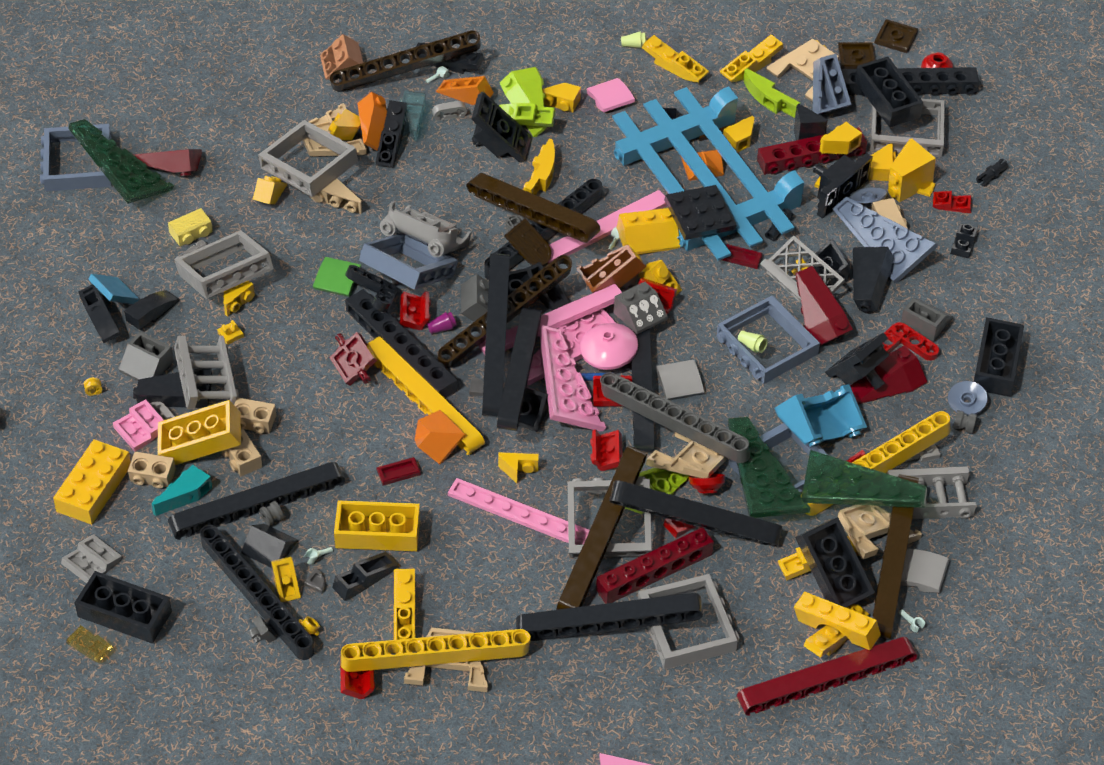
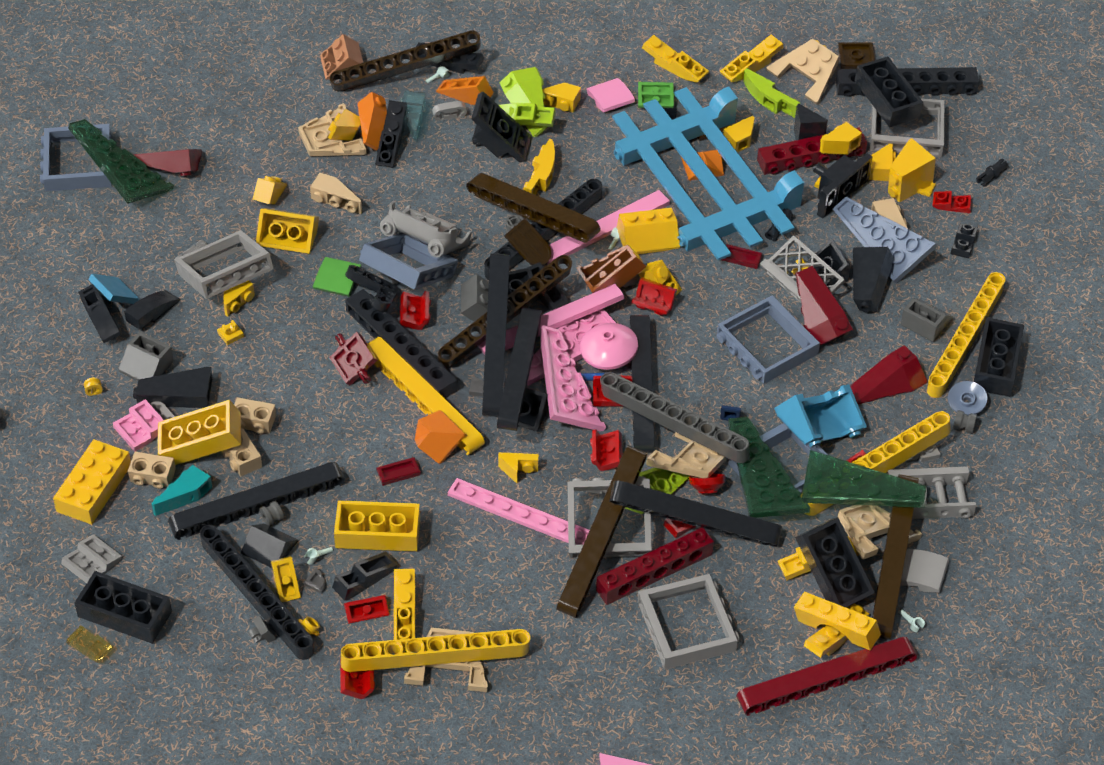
light yellow brick [168,208,213,246] -> none
light grey fence [174,336,239,409] -> none
light grey window [258,120,358,197] -> none
magenta cone [427,312,457,335] -> none
black beam [516,593,703,641] -> none
dark grey slope [614,282,668,334] -> none
yellowish green cone [621,31,647,48] -> none
light grey slope [656,360,704,400] -> none
black plate [664,185,737,240] -> none
yellowish green cone [738,330,768,353] -> none
sand blue wedge [813,54,851,115] -> none
black brick [825,332,889,390] -> none
sand blue dish [850,188,887,207] -> none
dark brown tile [874,19,918,53] -> none
red beam [883,322,939,361] -> none
red piece [921,52,953,68] -> none
none -> yellow slope [256,208,319,254]
none -> red slope [344,595,389,624]
none -> bright green slope [638,82,674,108]
none -> dark blue slope [720,405,741,422]
none -> yellow beam [927,272,1005,398]

